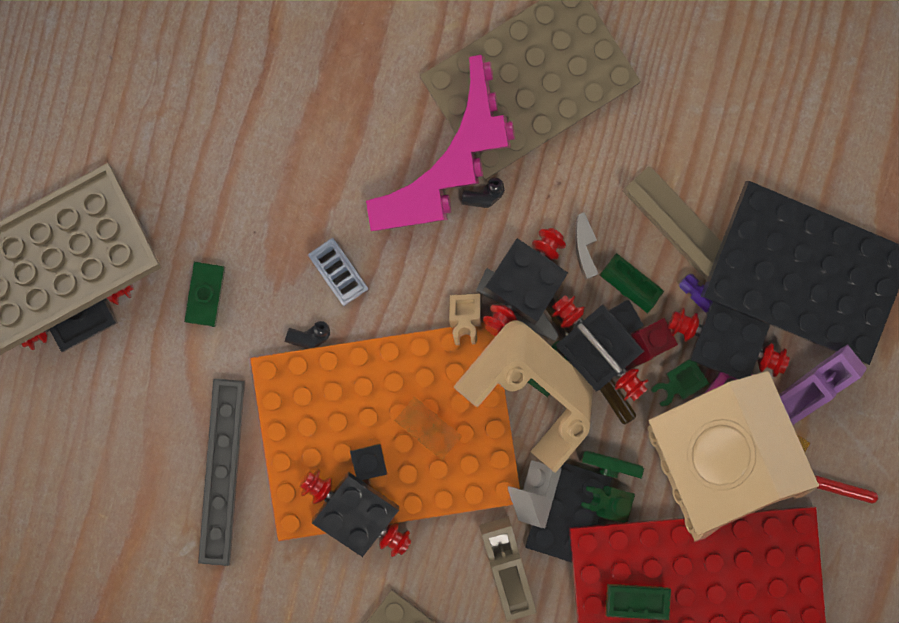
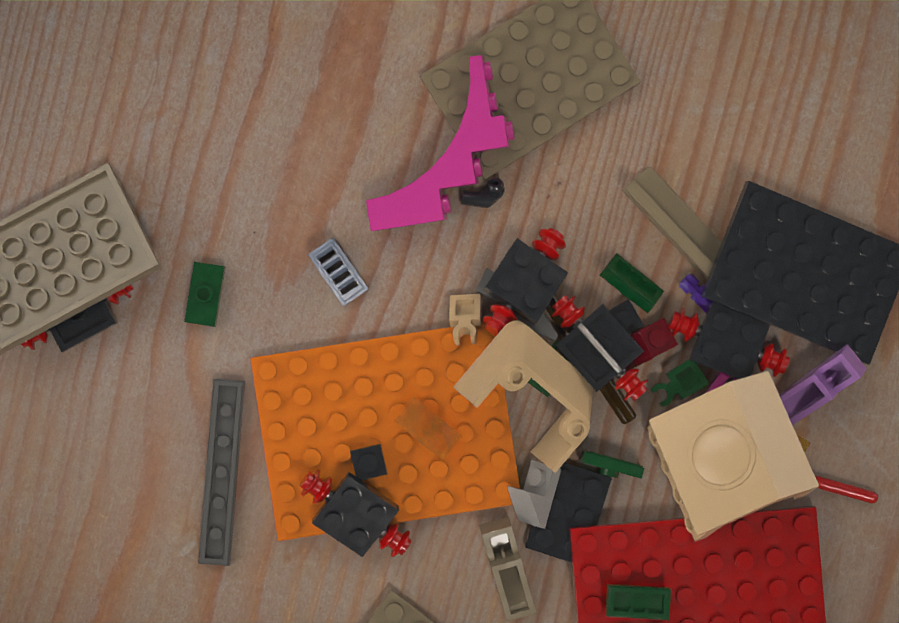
black arm [285,321,330,349] -> none
light grey slope [575,212,598,280] -> none
dark green plate [581,486,635,523] -> none

